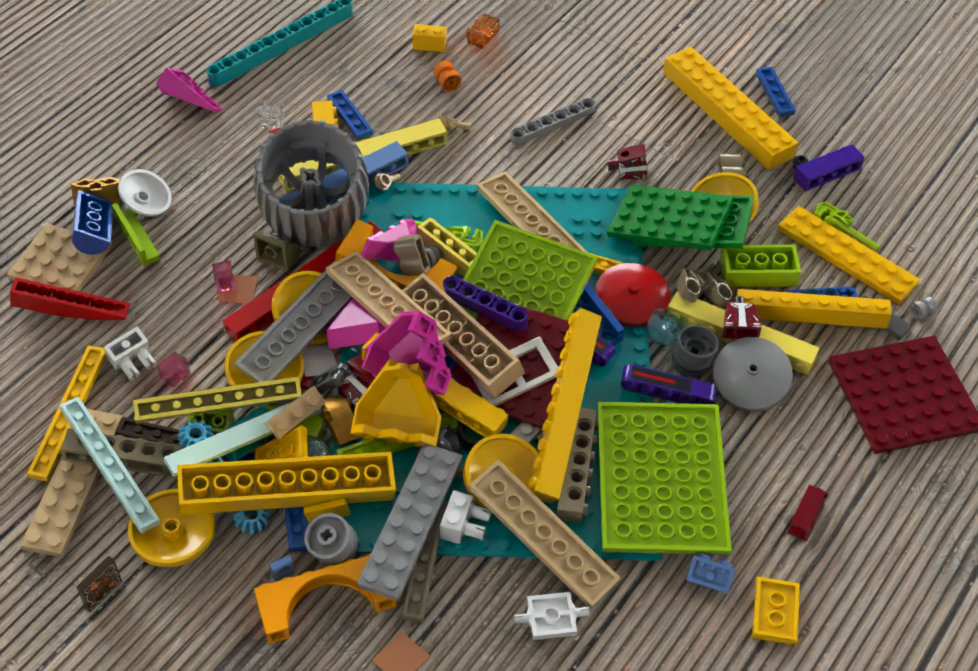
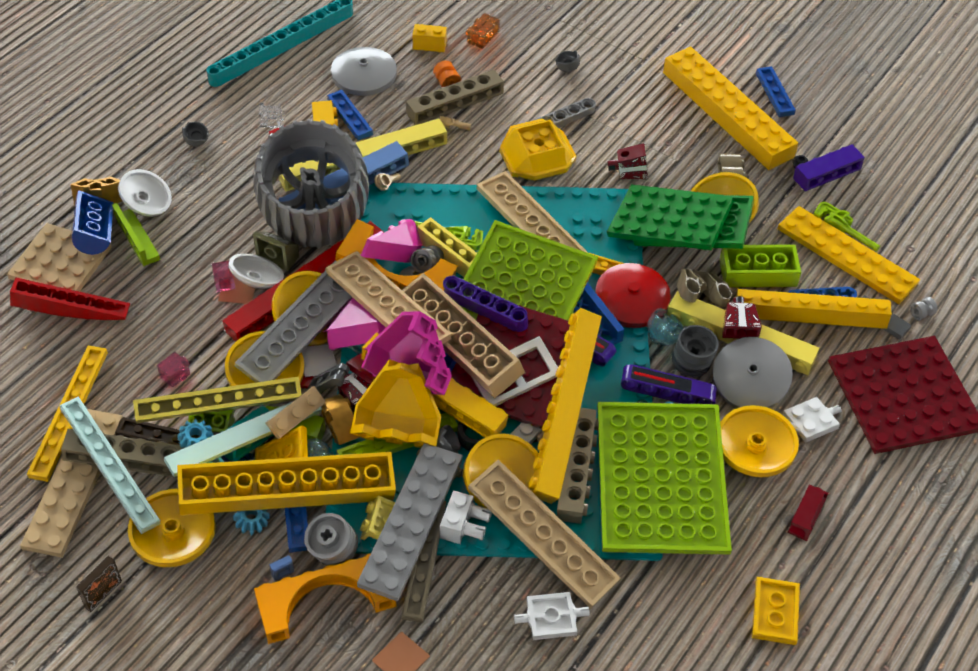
white brick [104,326,157,381] -> none
dark pink wedge [156,68,222,112] -> none
yellow tile [304,498,350,523] -> none
dark tan brick [394,234,430,276] -> none
medium blue bracket [686,553,735,594] -> none
none -> dark grey hair [182,121,209,147]
none -> white dish [228,254,284,289]
none -> light grey dish [331,47,397,96]
none -> light yellow bracket [360,495,395,540]
none -> dark tan brick [406,70,504,125]
none -> yellow piece [500,119,576,181]
none -> dark grey hair [555,50,580,72]
none -> yellow dish [720,405,799,477]
none -> white plate [783,397,842,443]

